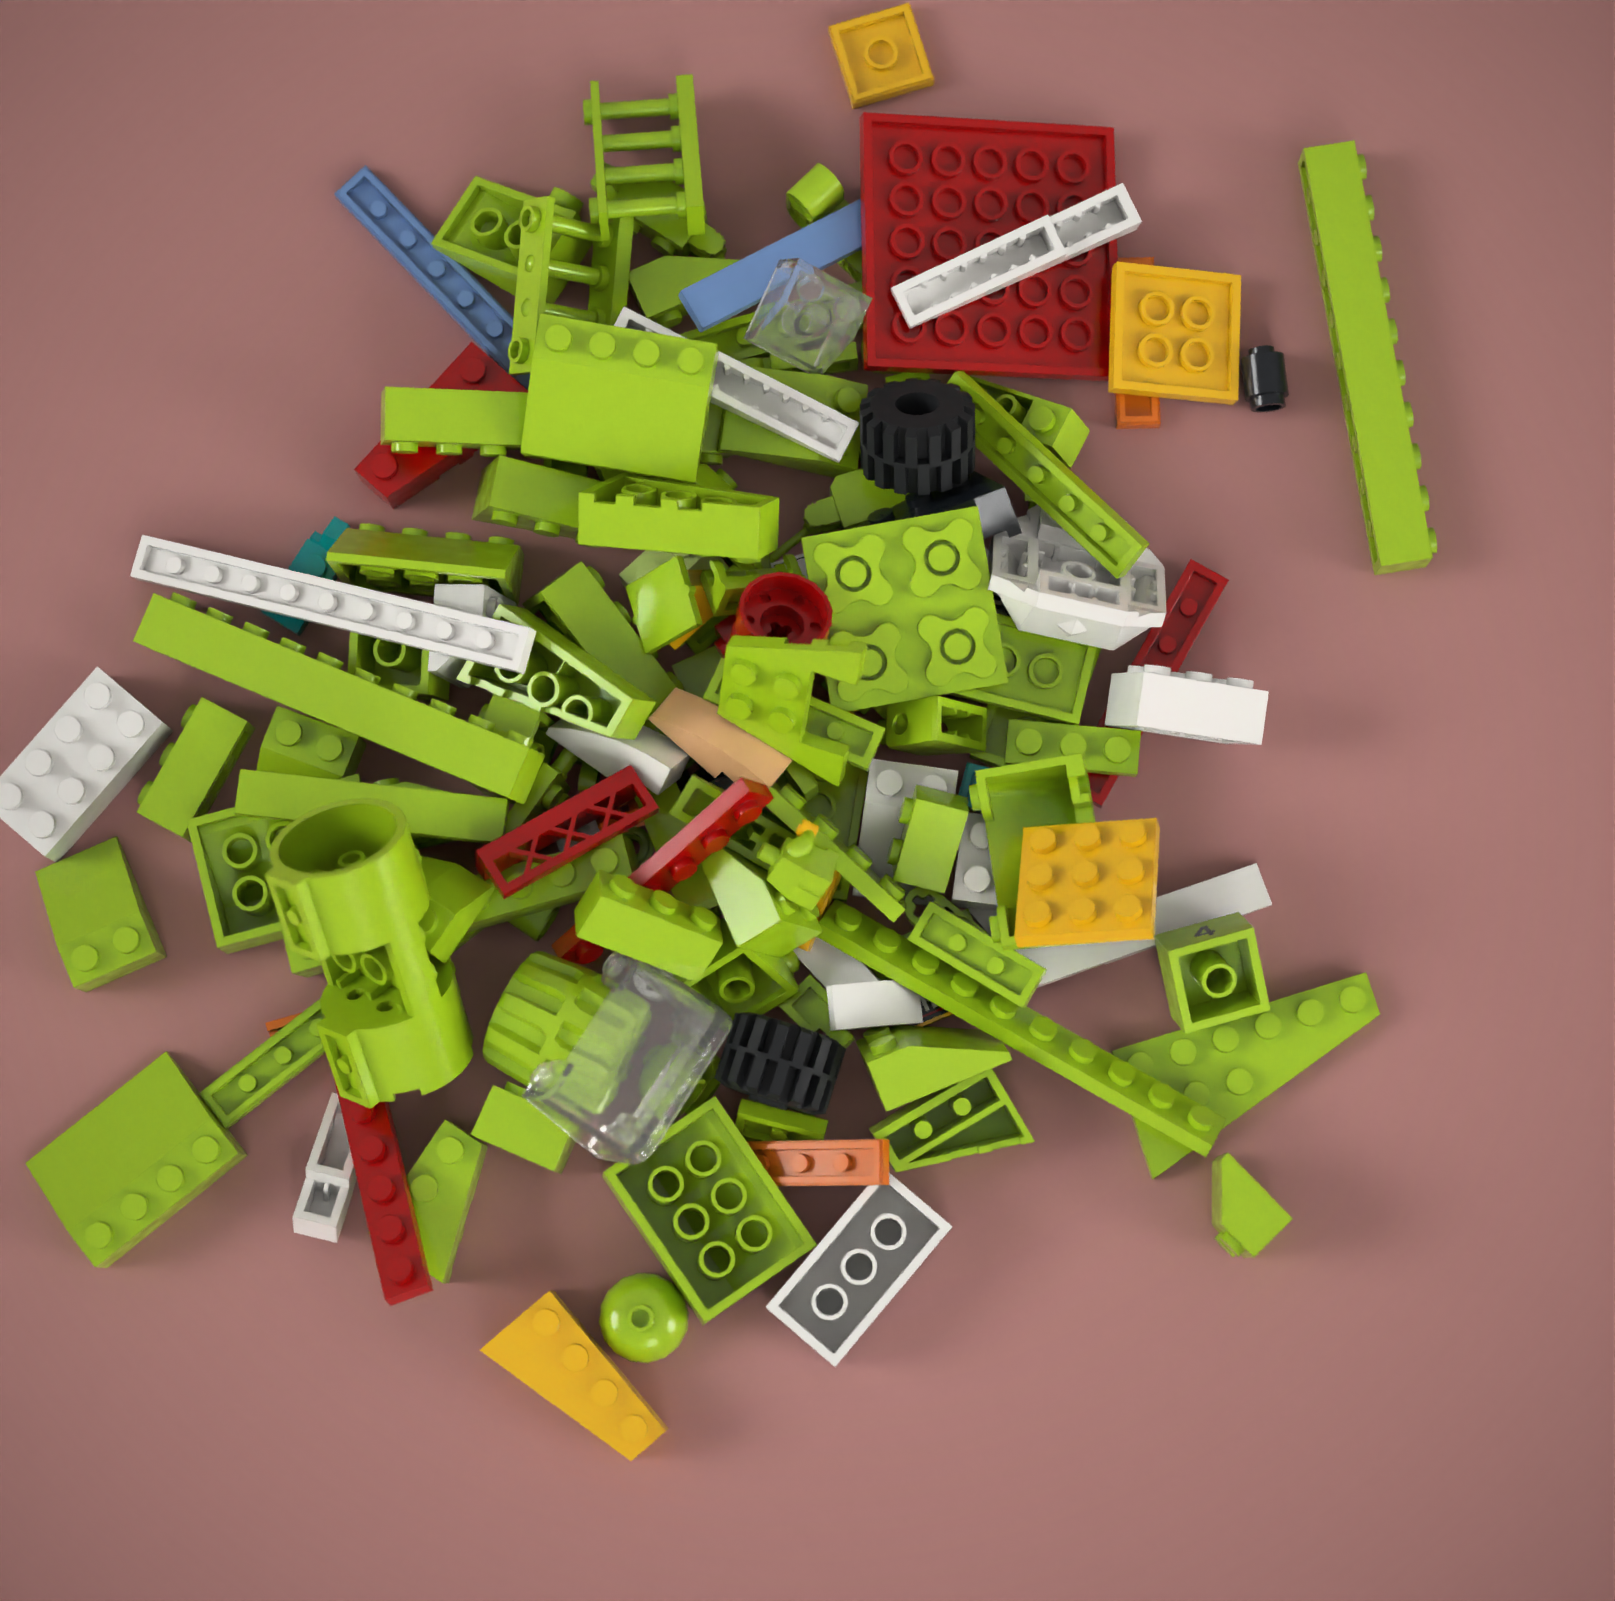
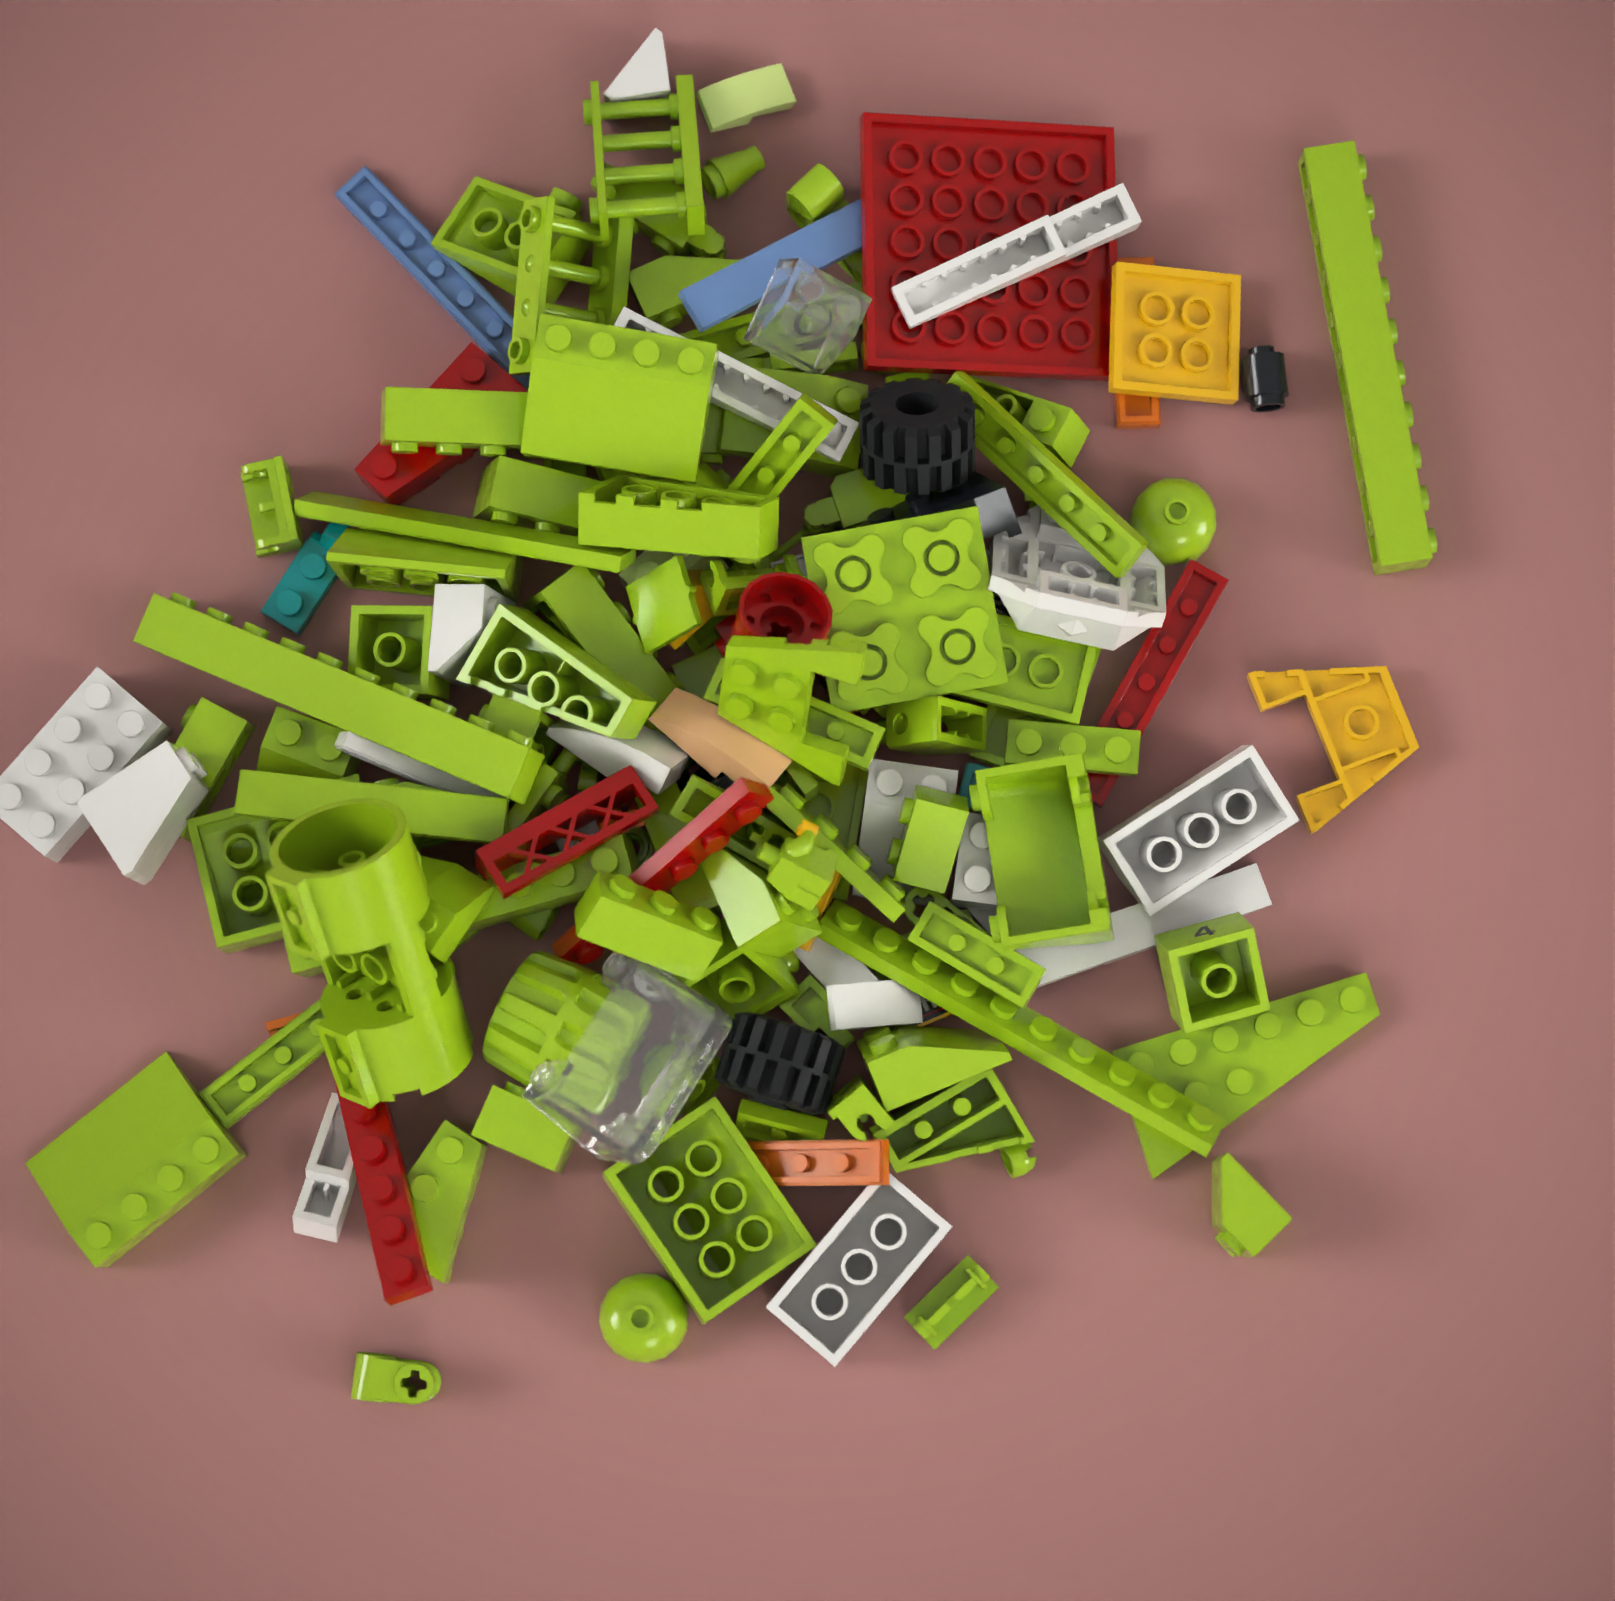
lime slope [35,837,167,992] -> none
white plate [130,535,537,674] -> none
yellow wedge [480,1290,669,1461] -> none
yellow tile [828,2,934,109] -> none
yellow plate [1014,818,1160,947] -> none
white brick [1105,665,1269,745] -> none
none -> white slope [75,741,209,885]
none -> lime hinge [240,455,304,558]
none -> lime tile [294,491,637,573]
none -> white tile [334,731,510,802]
none -> lime piece [351,1352,442,1404]
none -> white slope [603,28,671,102]
none -> yellowish green slope [696,63,796,133]
none -> lime cone [701,145,765,200]
none -> lime plate [726,392,838,497]
none -> lime hinge [827,1074,895,1141]
none -> lime hinge [904,1255,999,1350]
none -> lime hinge [1000,1143,1037,1179]
none -> white slope [1098,745,1299,916]
none -> lime cylinder [1129,477,1216,566]
none -> yellow wing [1246,666,1419,835]

